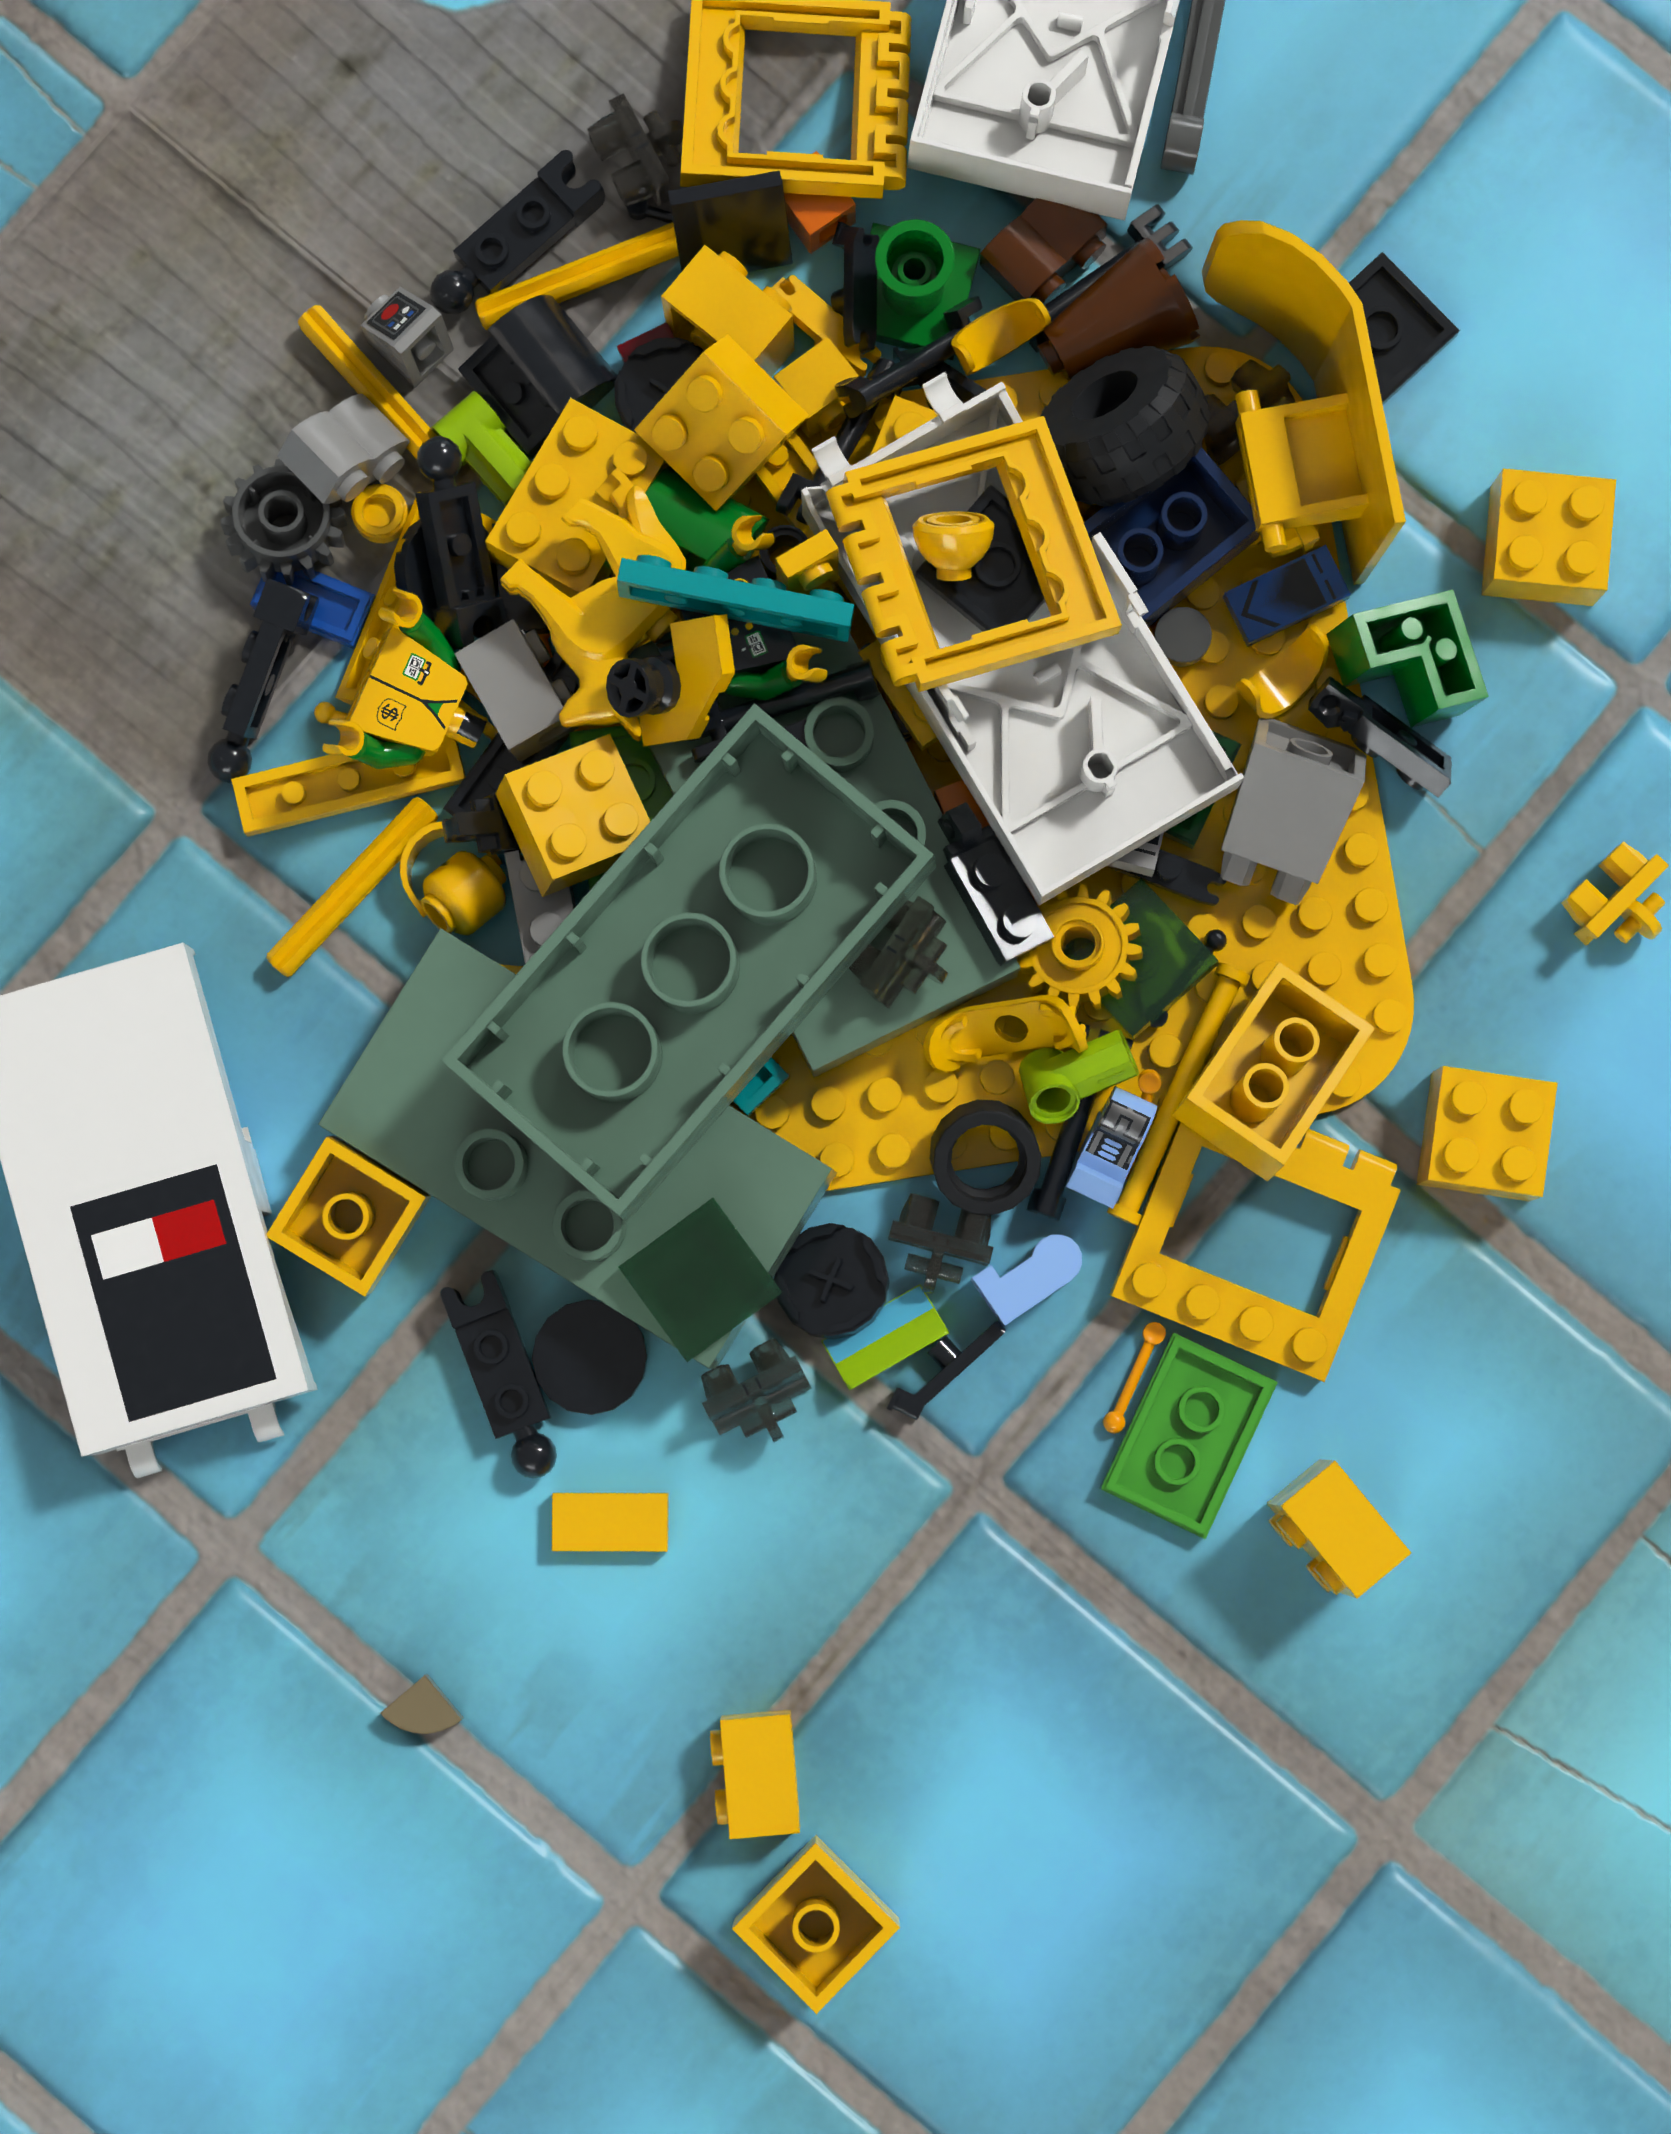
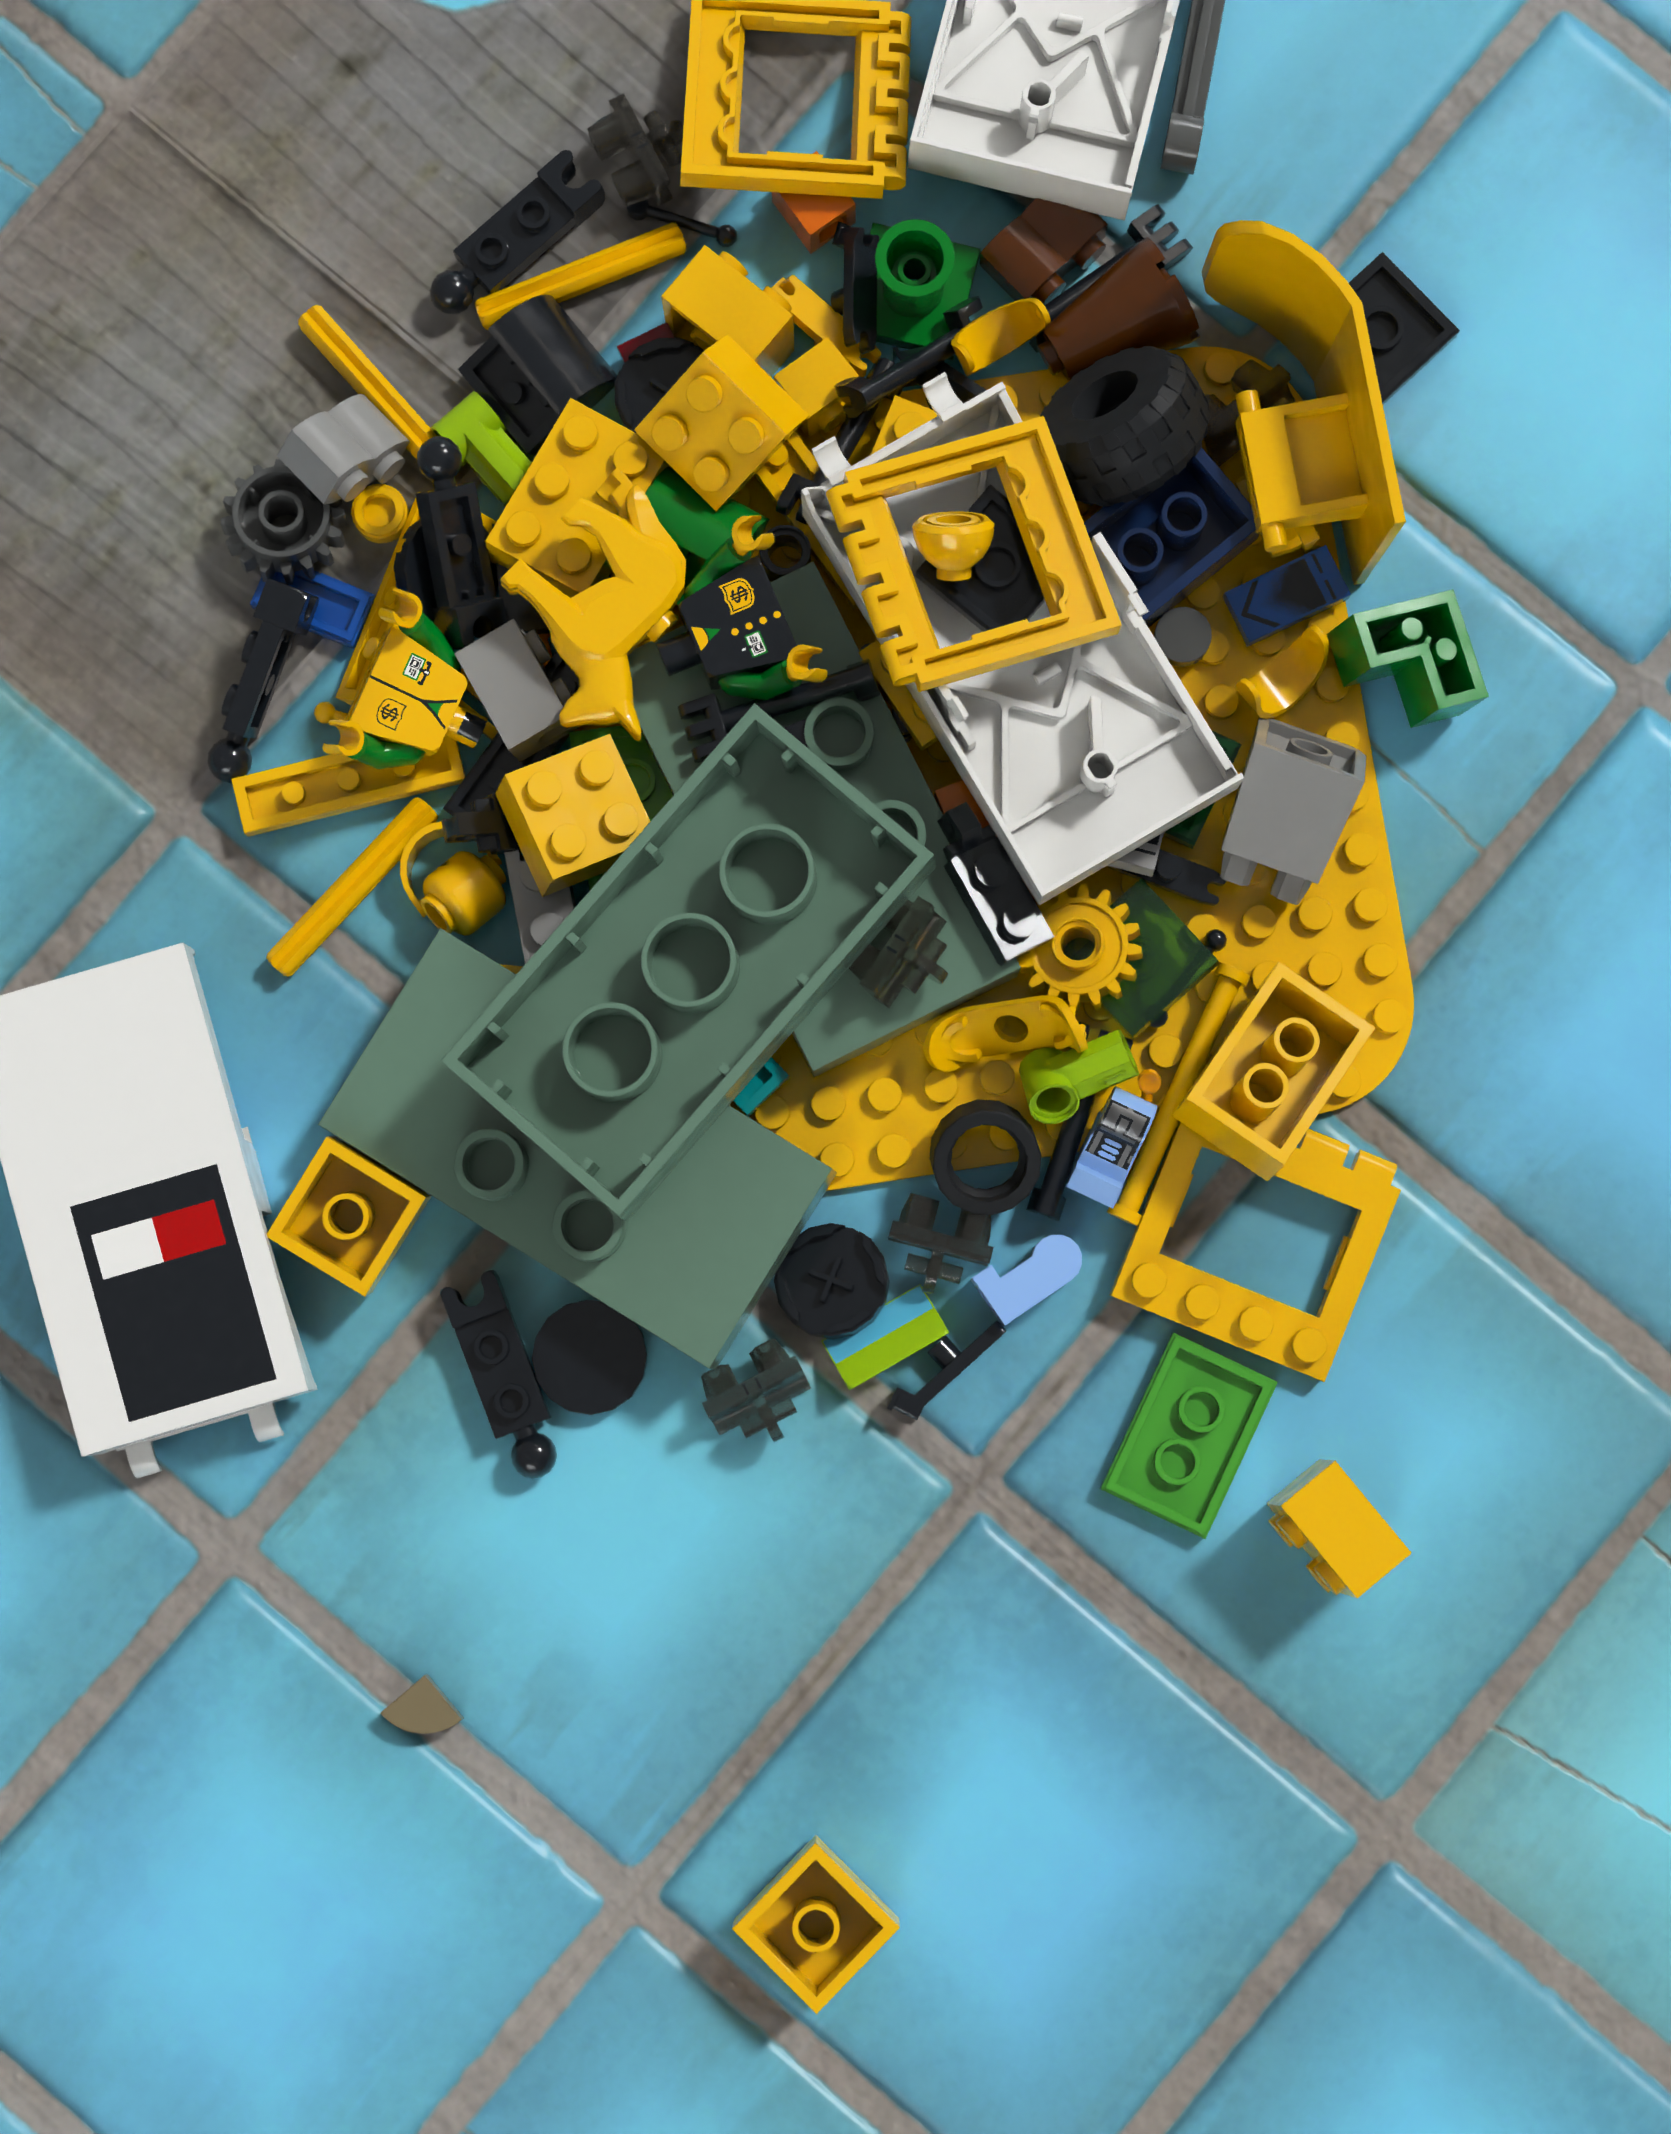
light grey slope [360,287,454,388] -> none
yellow tile [552,1493,669,1552] -> none
black wheel [606,656,681,718] -> none
teal plate [617,555,854,642] -> none
clear green tile [618,1197,783,1362] -> none
yellow tile [639,614,735,746] -> none
black tile [668,170,793,272] -> none
yellow piece [710,1710,801,1839] -> none
yellow plate [776,529,839,595] -> none
light orange hinge [1103,1322,1166,1434] -> none
black hinge [1308,676,1452,798] -> none
yellow brick [1416,1066,1558,1201] -> none
yellow piece [1481,468,1616,606] -> none
yellow hips [1561,841,1669,946] -> none

